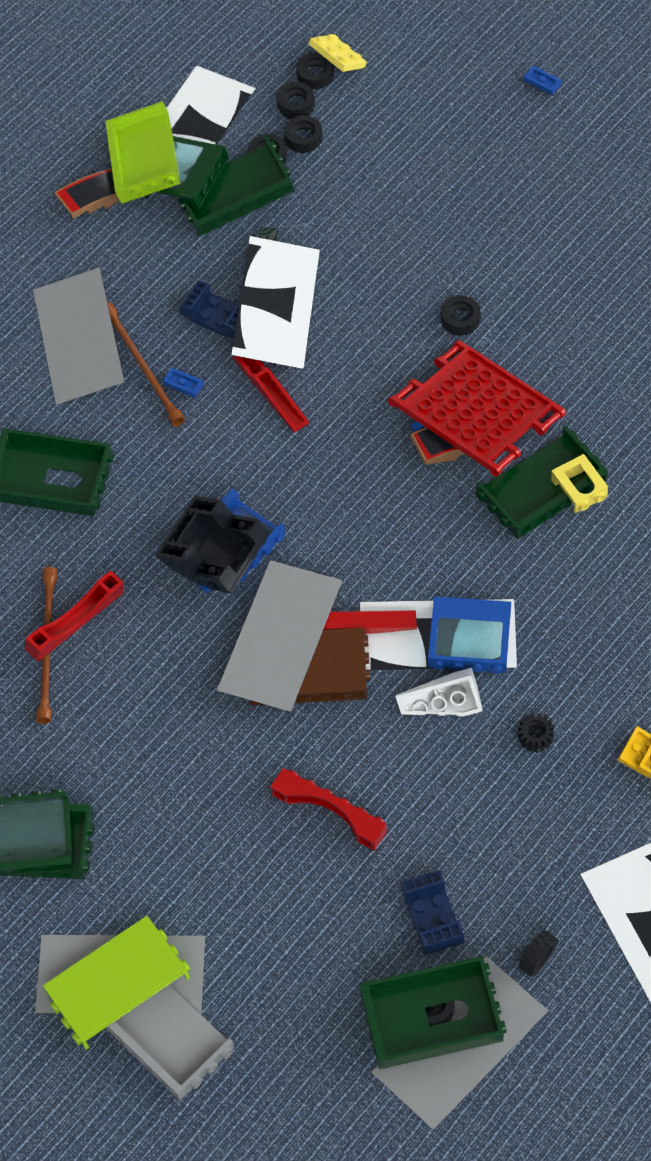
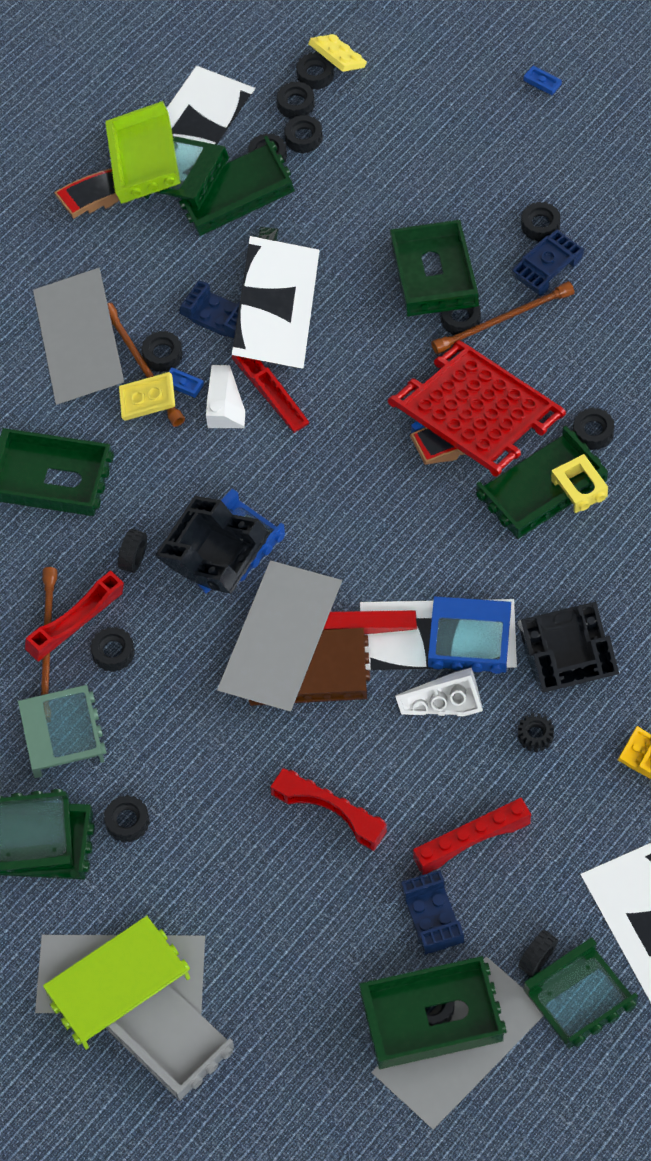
none -> panel [18,685,107,778]
none -> black tyre [91,627,135,672]
none -> black tyre [104,795,150,842]
none -> black tyre [118,529,147,573]
none -> light yellow plate [119,372,175,421]
none -> black tyre [142,331,183,372]
none -> white wedge [206,365,245,428]
none -> dark green panel [390,220,479,317]
none -> red arch [413,798,531,875]
none -> dark orange hose [431,281,574,355]
none -> dark blue plate [512,229,584,296]
none -> black slope [517,602,619,693]
none -> black tyre [521,202,561,241]
none -> clear light blue panel [524,937,638,1049]
none -> black tyre [573,408,615,450]

